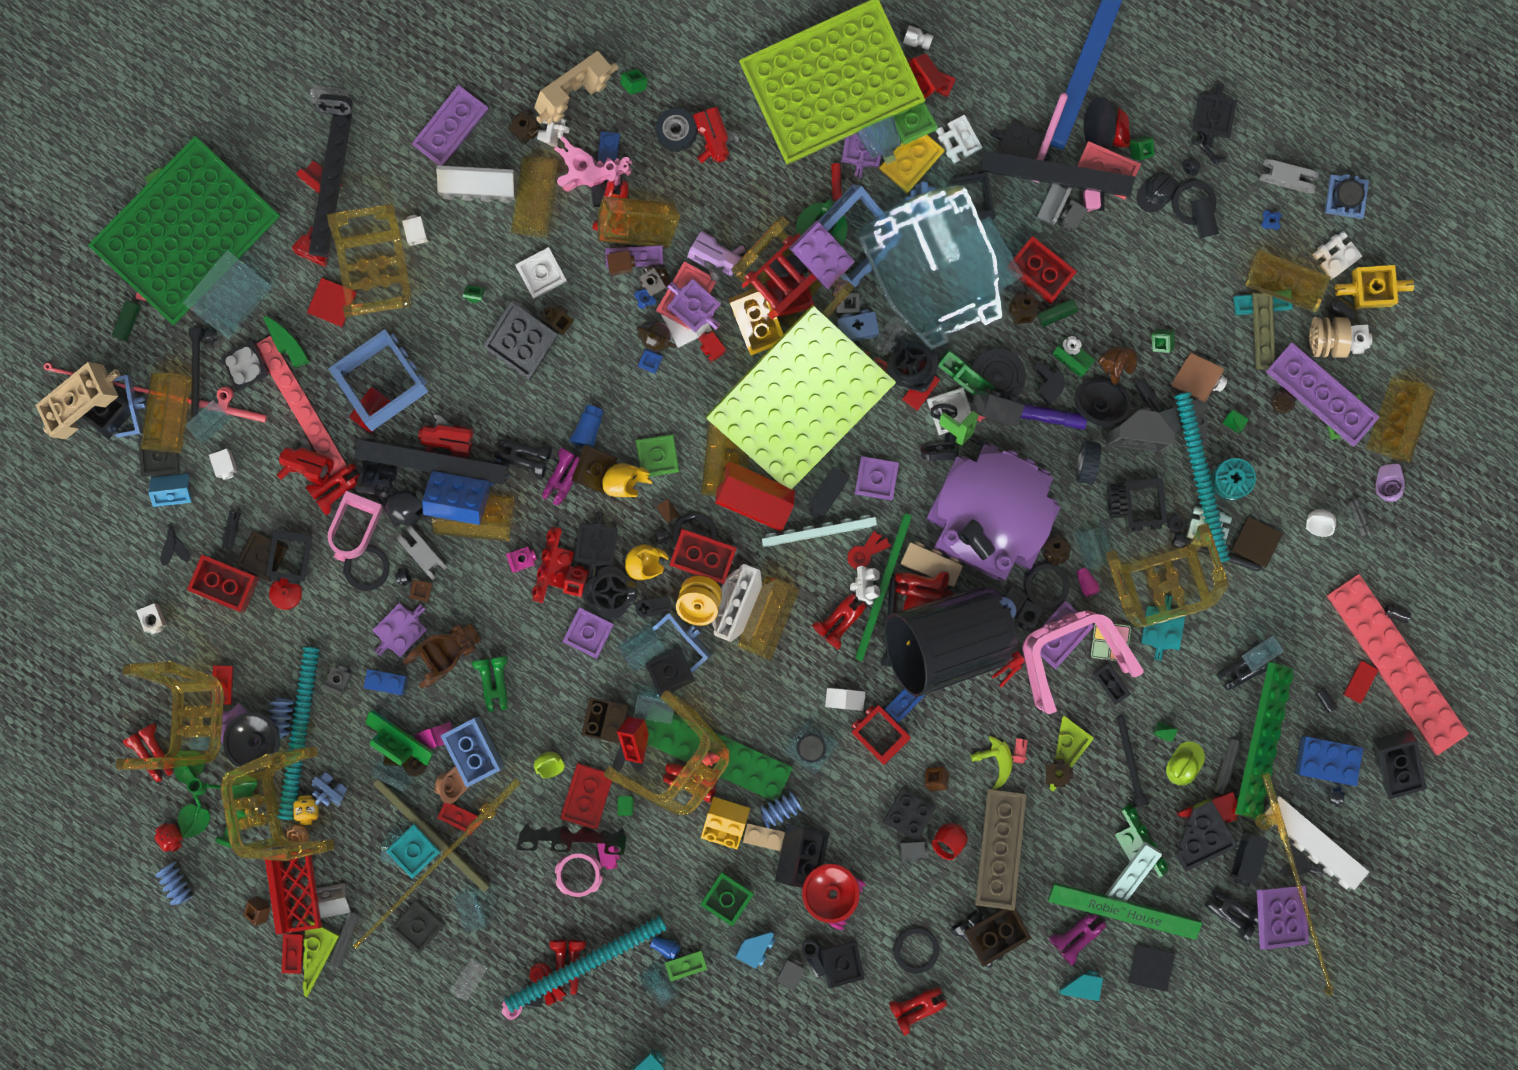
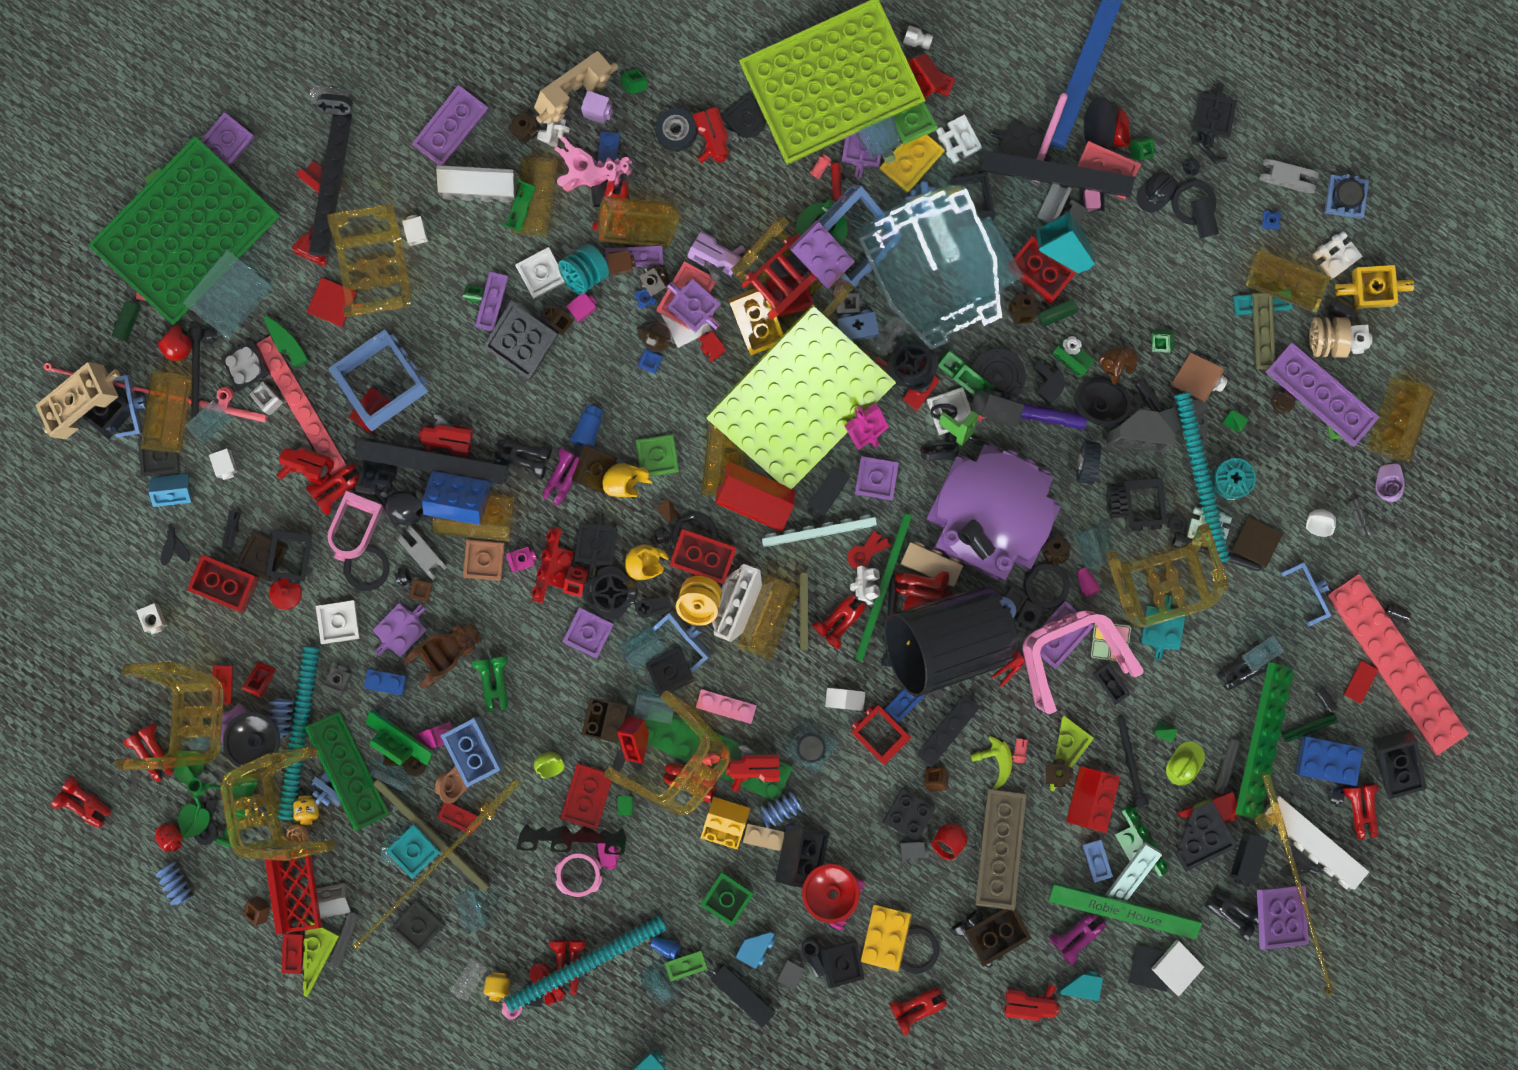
none -> red piece [51,776,112,828]
none -> red helmet [157,324,192,361]
none -> black piece [194,798,218,845]
none -> medium lavender plate [201,112,255,168]
none -> red slope [242,662,276,697]
none -> white slope [249,381,284,415]
none -> green tile [304,711,390,832]
none -> white plate [316,600,360,644]
none -> nougat tile [463,539,505,581]
none -> medium lavender plate [475,272,509,331]
none -> yellow head [483,972,510,1002]
none -> green piece [499,178,536,232]
none -> teal wheel [558,244,609,295]
none -> dark pink brick [566,293,597,324]
none -> lavender brick [581,90,613,125]
none -> bright pink plate [696,689,757,724]
none -> black brick [711,964,775,1028]
none -> black tile [721,92,766,138]
none -> red piece [726,745,779,793]
none -> olive tile [800,573,808,650]
none -> coral pin [809,154,832,179]
none -> dark pink plate [844,403,889,450]
none -> yellow plate [861,905,912,971]
none -> black brick [916,695,980,767]
none -> red piece [1004,984,1059,1031]
none -> teal slope [1036,212,1095,273]
none -> red slope [1066,766,1120,833]
none -> medium blue plate [1082,839,1113,883]
none -> white tile [1151,940,1204,996]
none -> medium blue piece [1281,562,1332,626]
none -> dark green axle [1282,713,1337,742]
none -> red piece [1342,783,1379,840]

